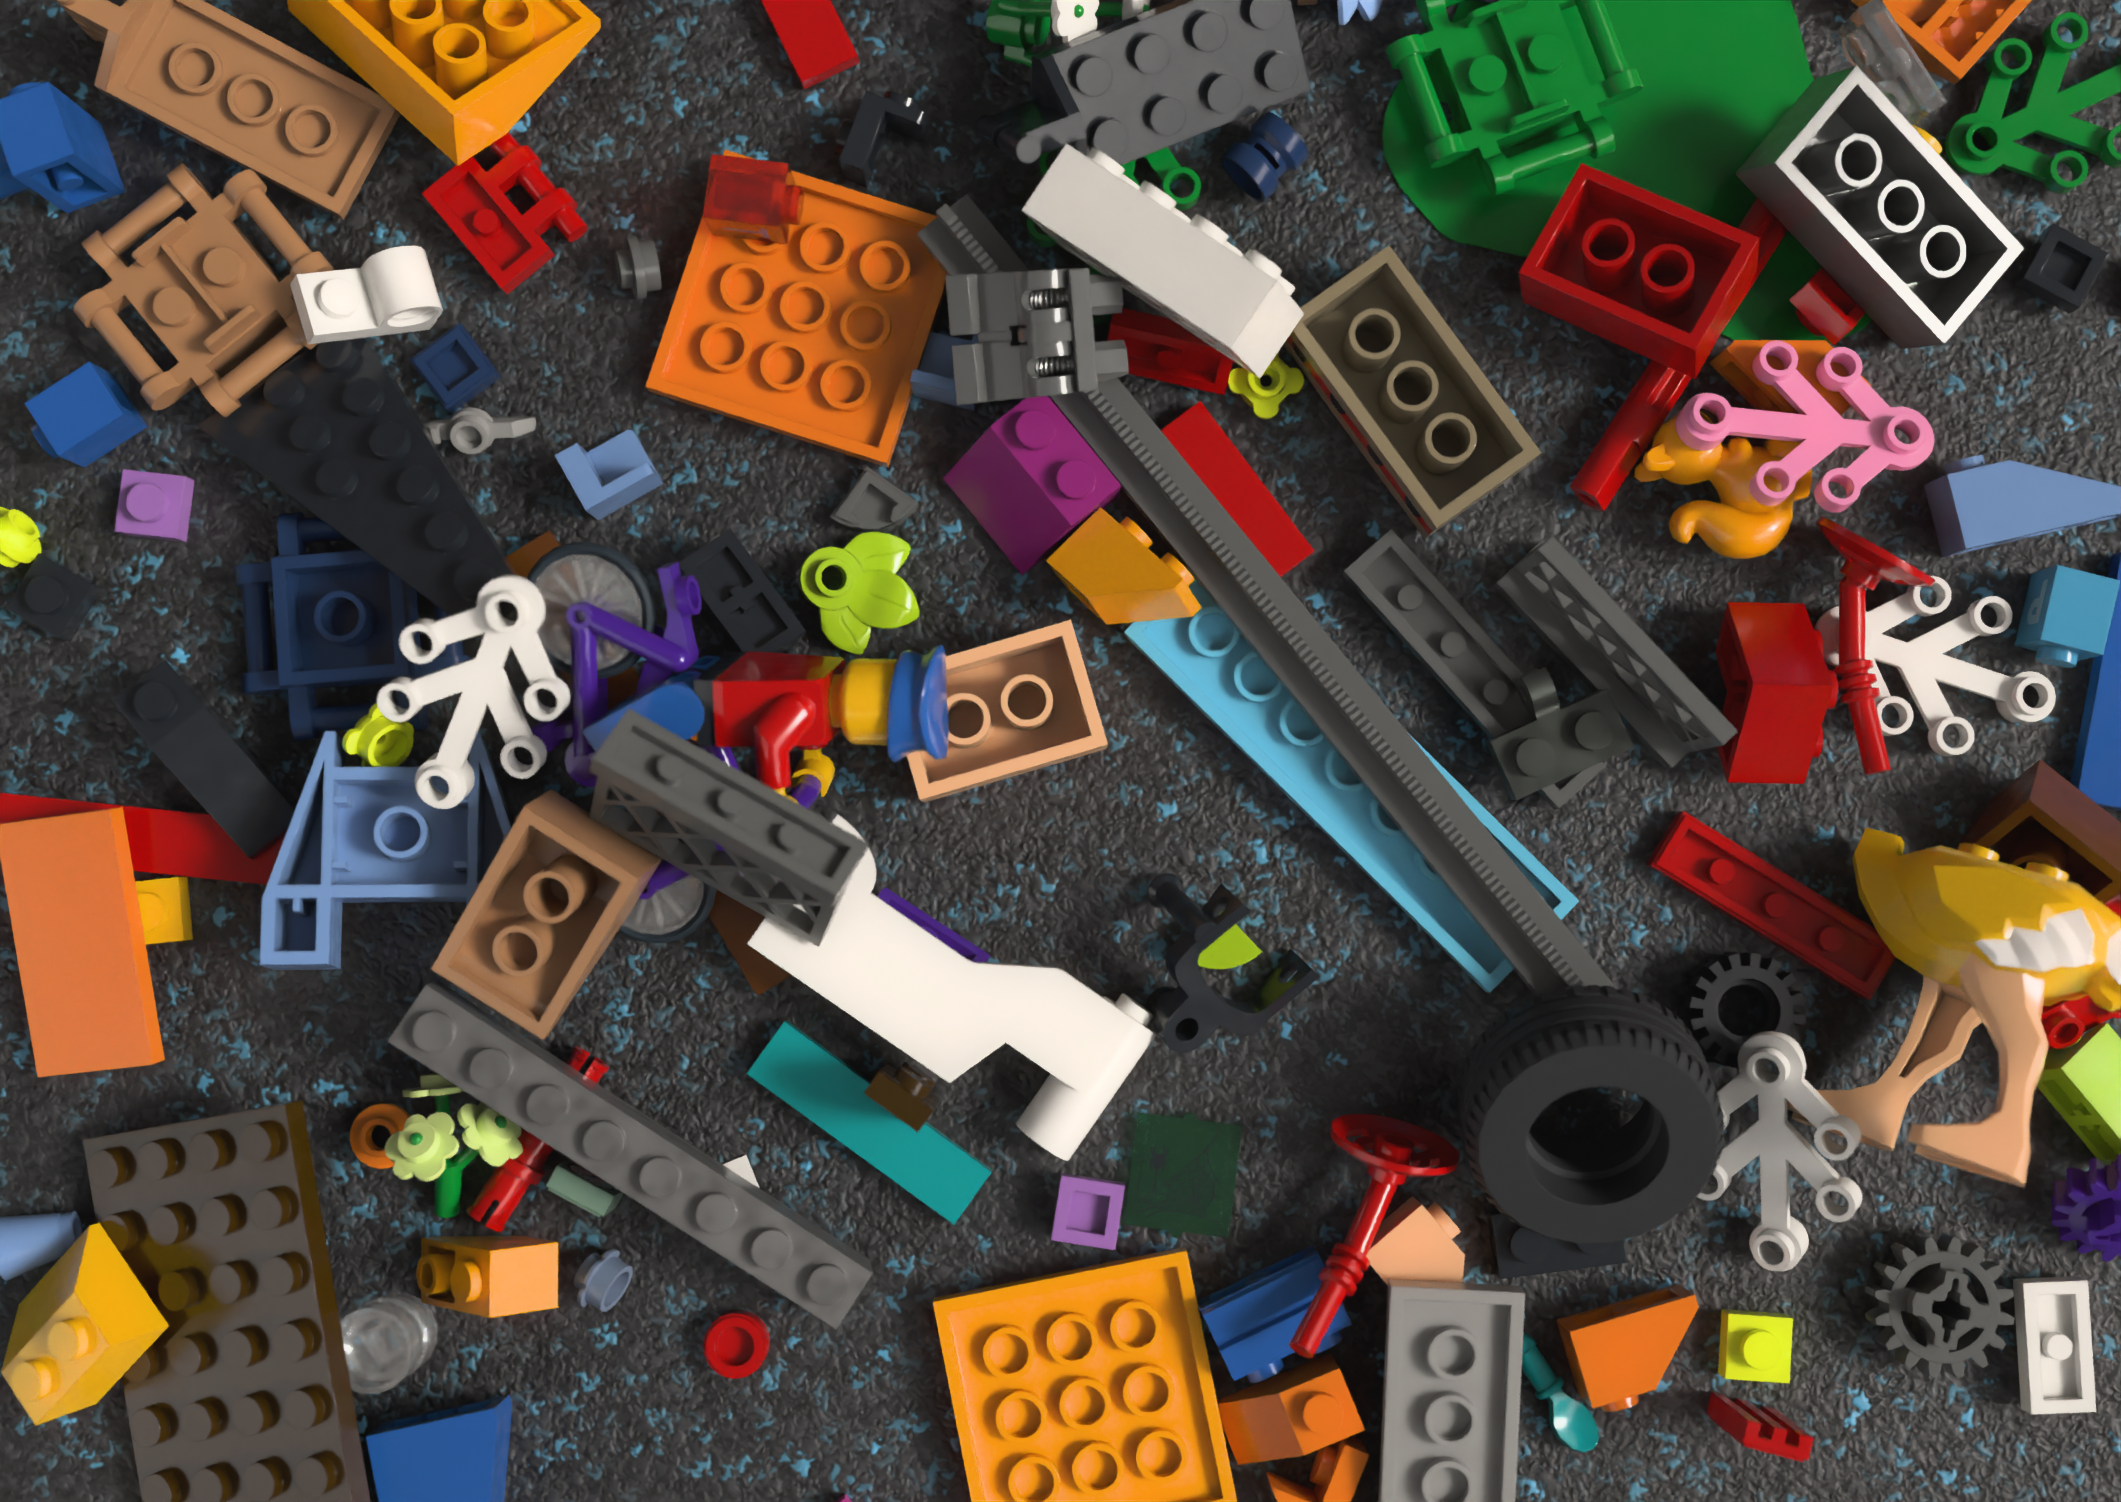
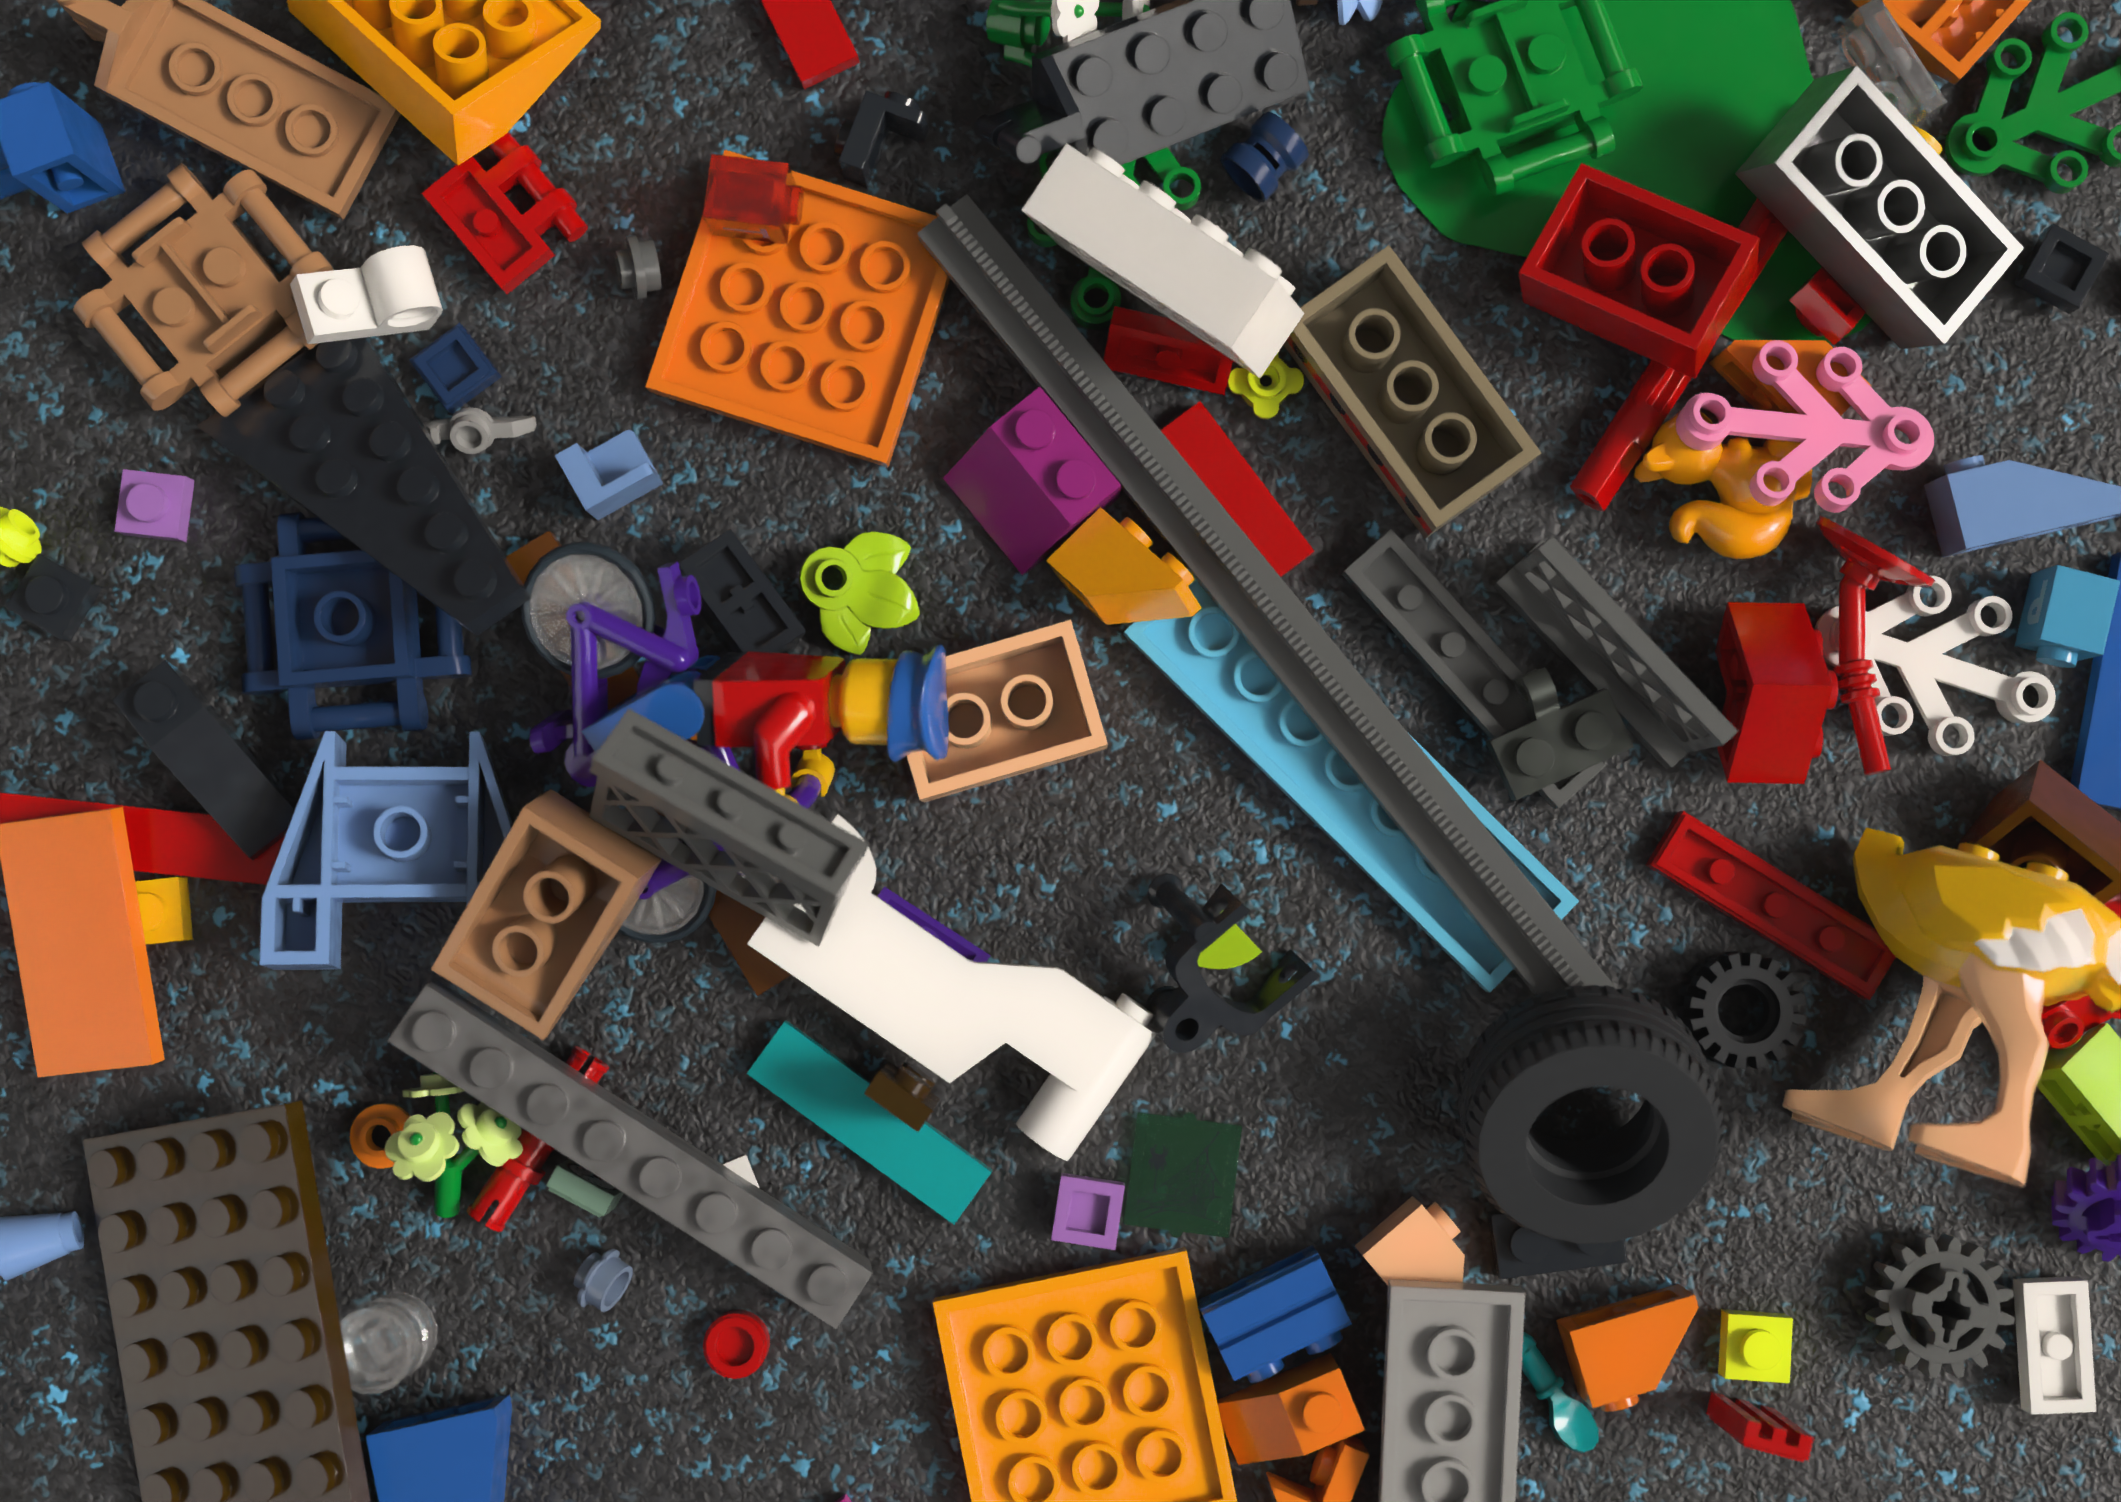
yellow slope [1,1223,169,1426] -> none
blue brick [24,361,148,468] -> none
neon yellow plate [342,703,414,767] -> none
white plant [377,575,570,809] -> none
light orange slope [416,1236,558,1318] -> none
dark grey tile [830,466,919,532] -> none
medium blue panel [910,332,979,411] -> none
dark grey hips [945,268,1129,405] -> none
red dish [1289,1114,1460,1358] -> none
white plant [1697,1031,1862,1271] -> none

